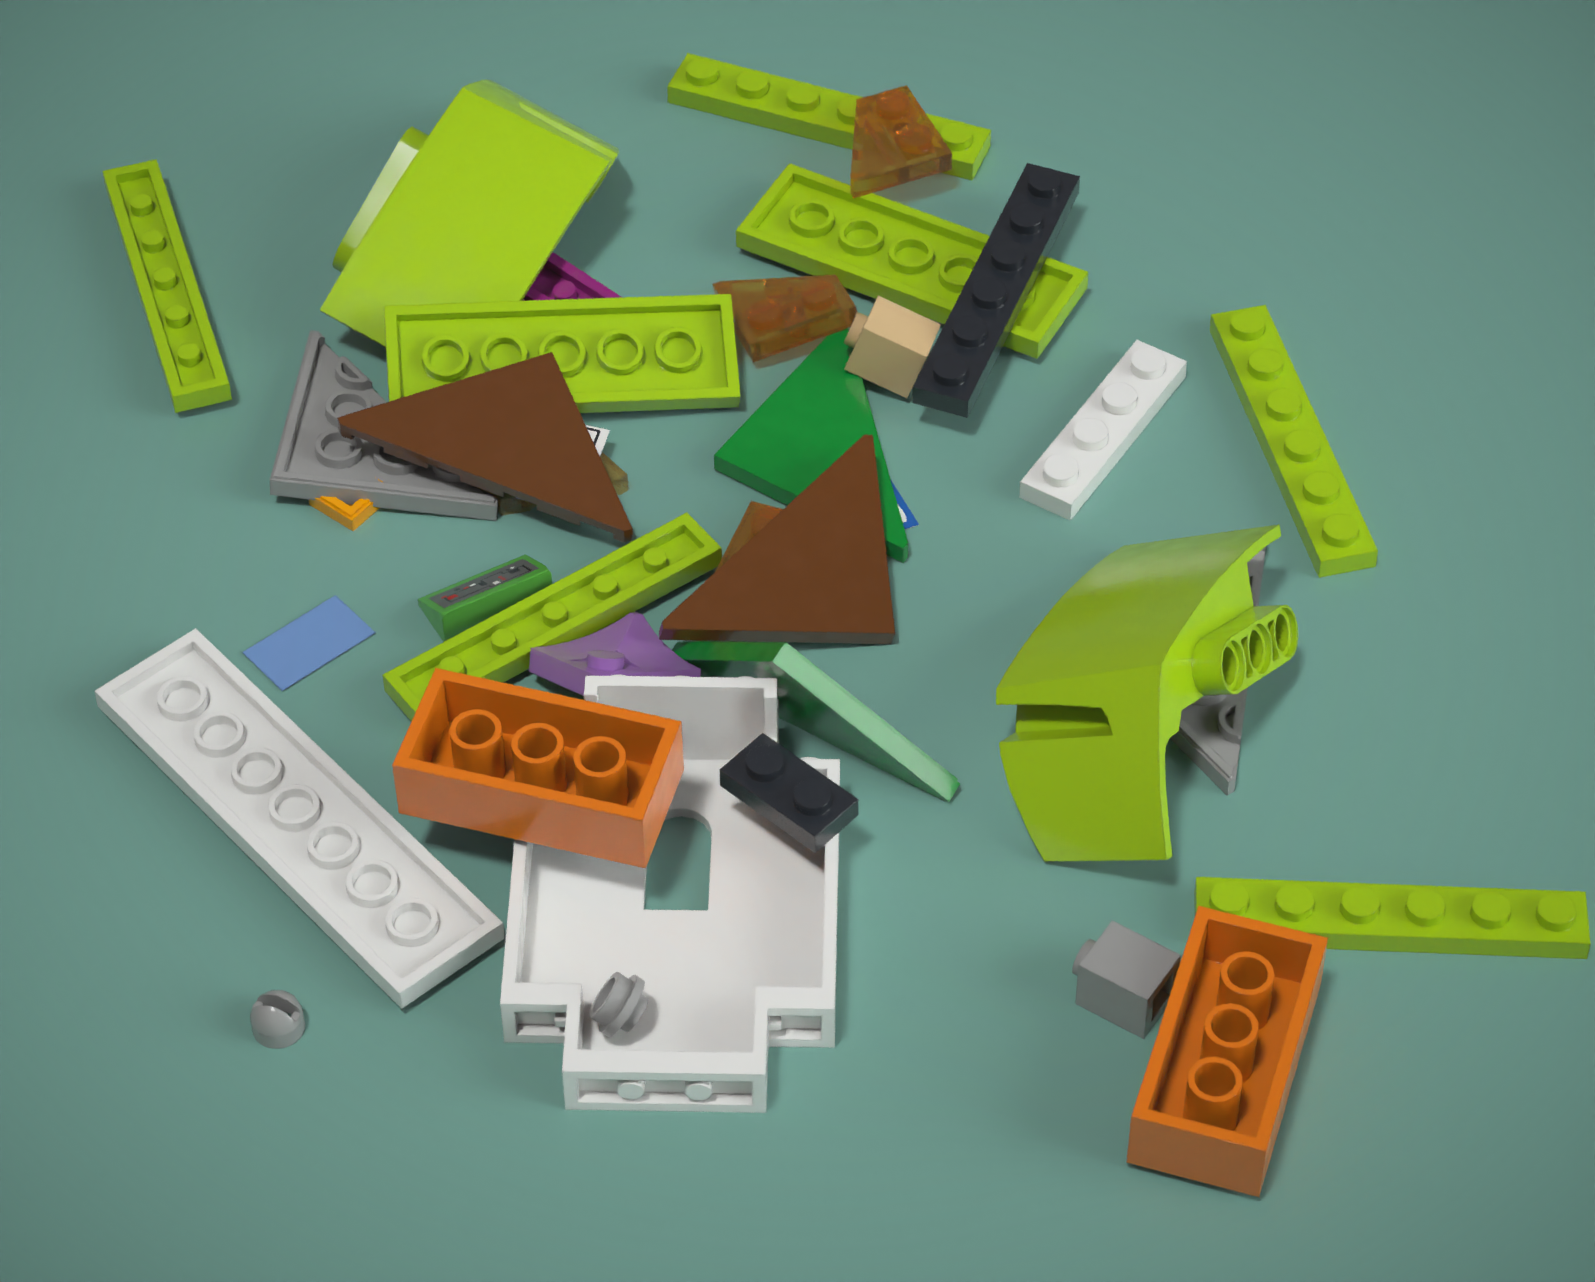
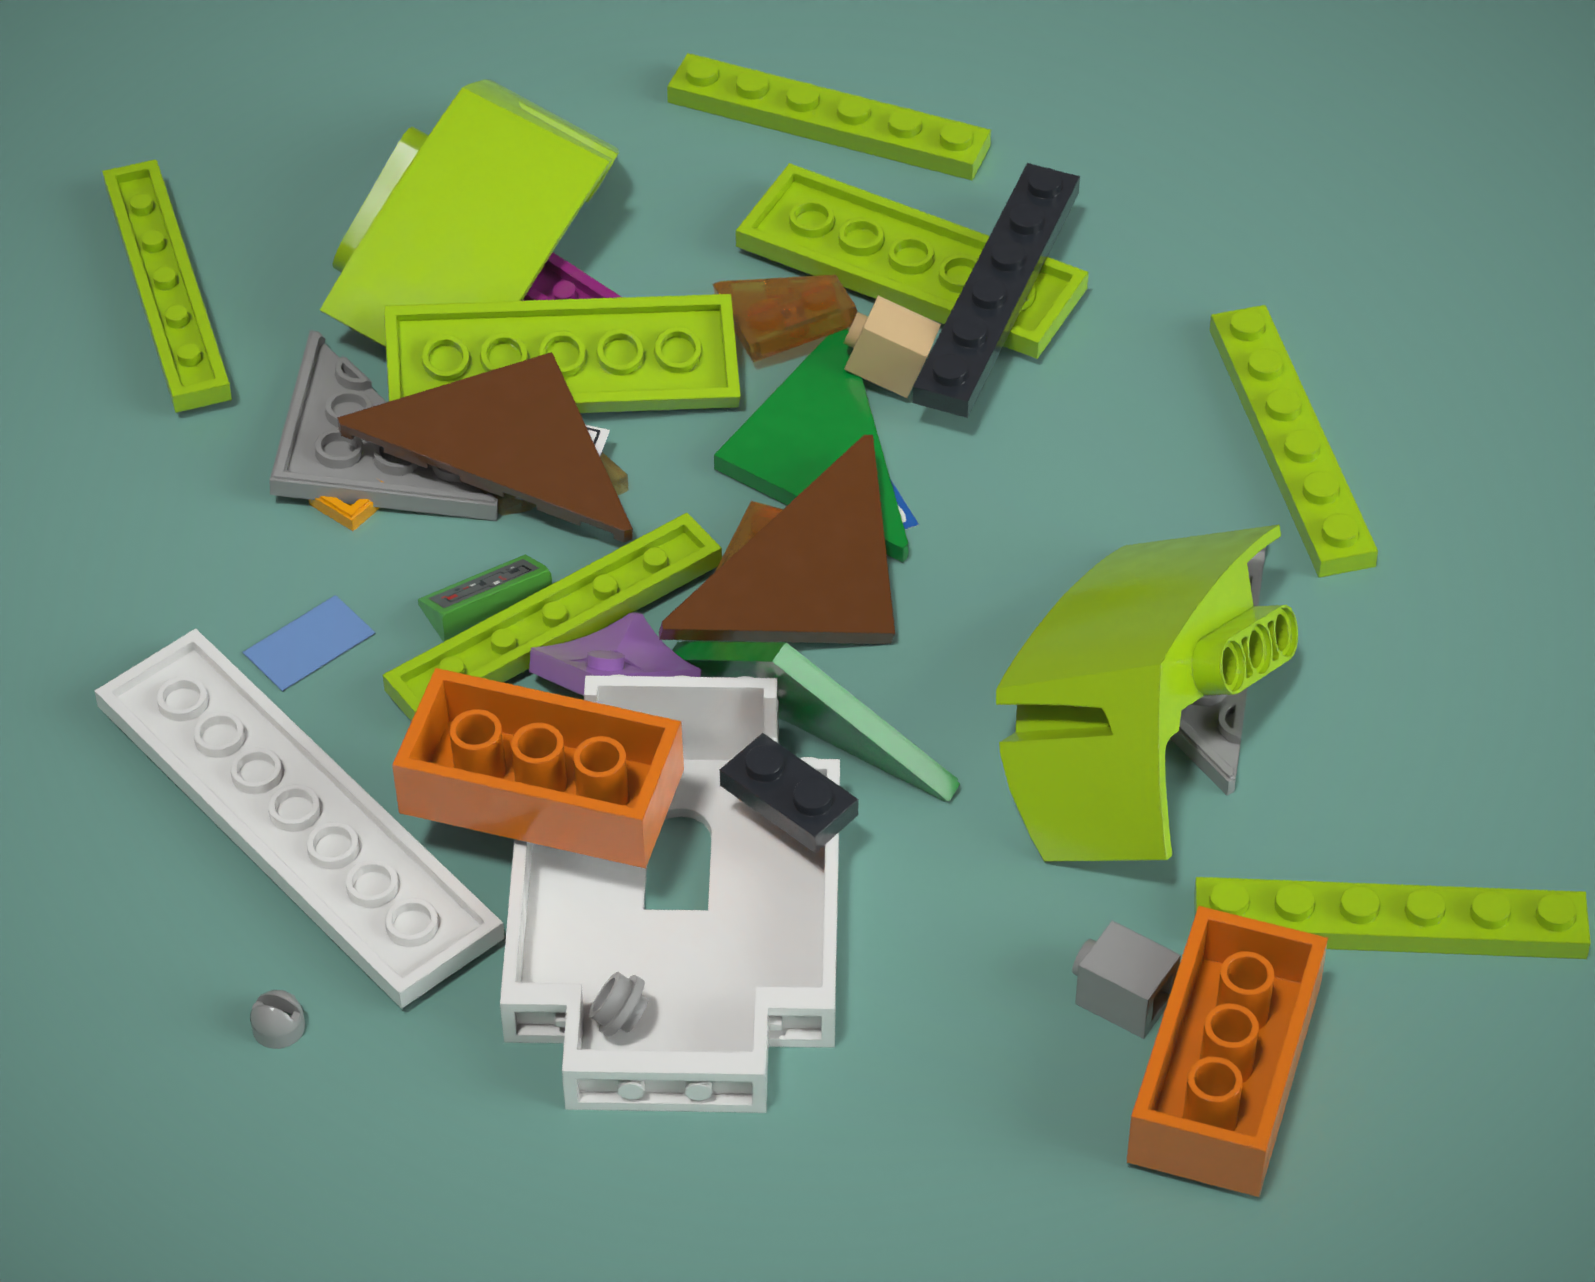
clear orange wing [850,85,952,198] -> none
white plate [1019,340,1187,521] -> none

